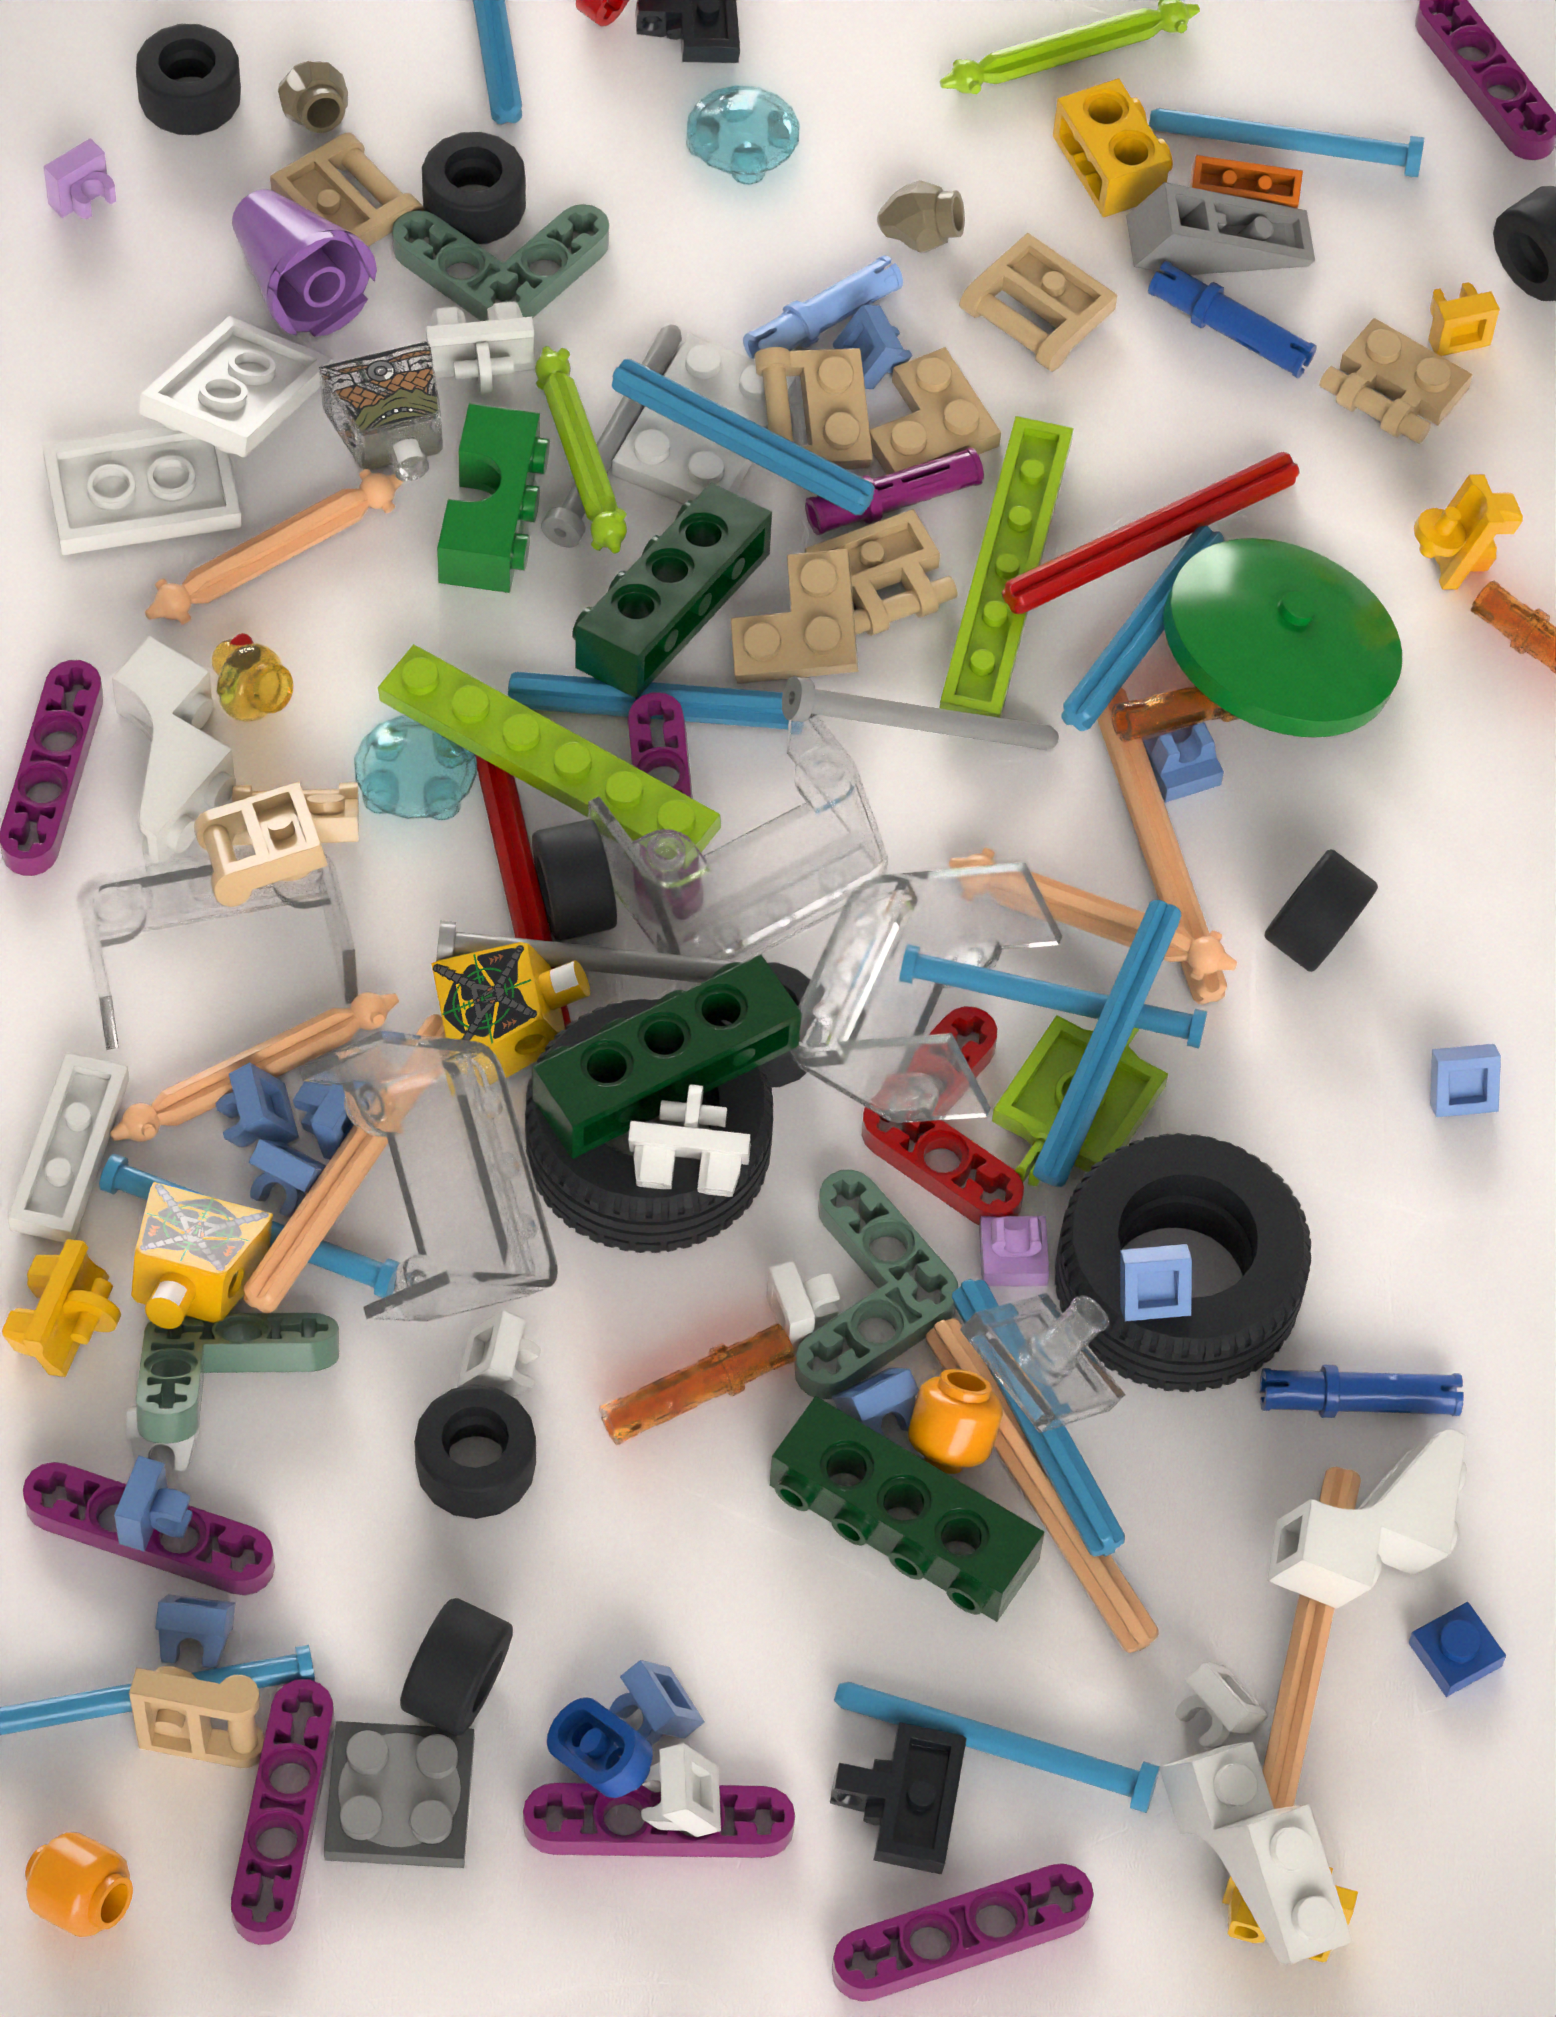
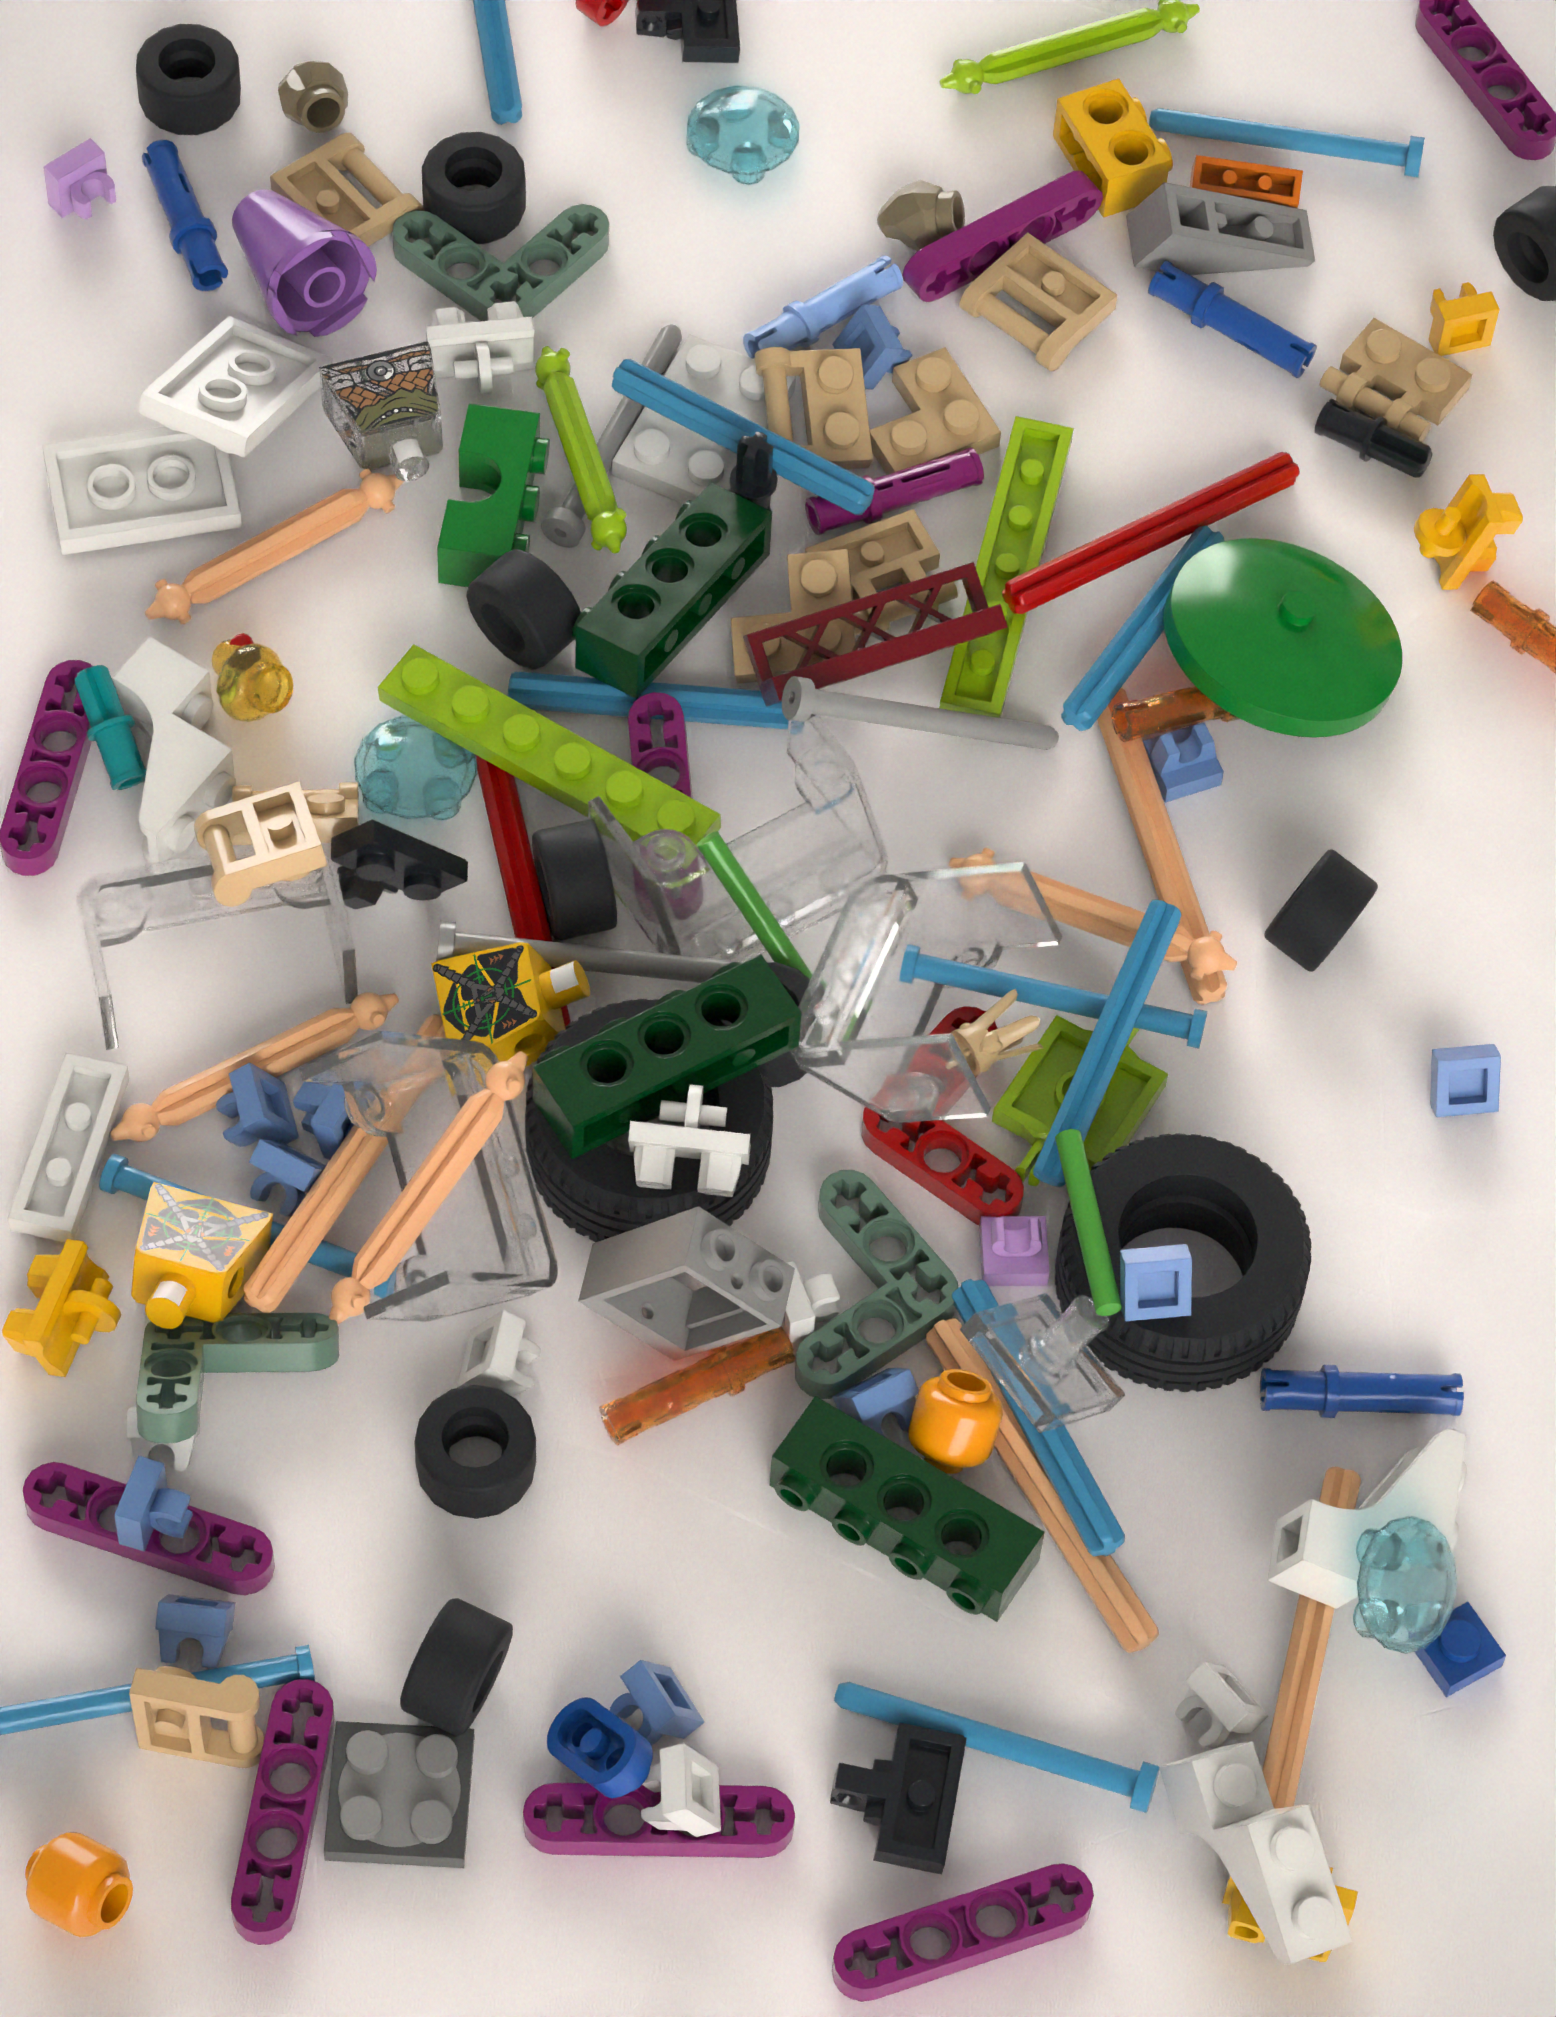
none -> teal axle [75,665,147,790]
none -> blue pin [142,140,228,291]
none -> light nougat wheel [329,1051,528,1325]
none -> black hinge [331,819,468,909]
none -> black tyre [466,549,581,670]
none -> light grey window [578,1206,795,1361]
none -> bright green bar [697,831,820,990]
none -> black axle [729,431,778,511]
none -> dark red fence [743,562,1008,707]
none -> magenta beam [902,171,1103,302]
none -> tan piece [948,989,1043,1076]
none -> bright green bar [1055,1129,1122,1316]
none -> black axle [1315,399,1433,478]
none -> clear light blue dish [1353,1516,1457,1654]

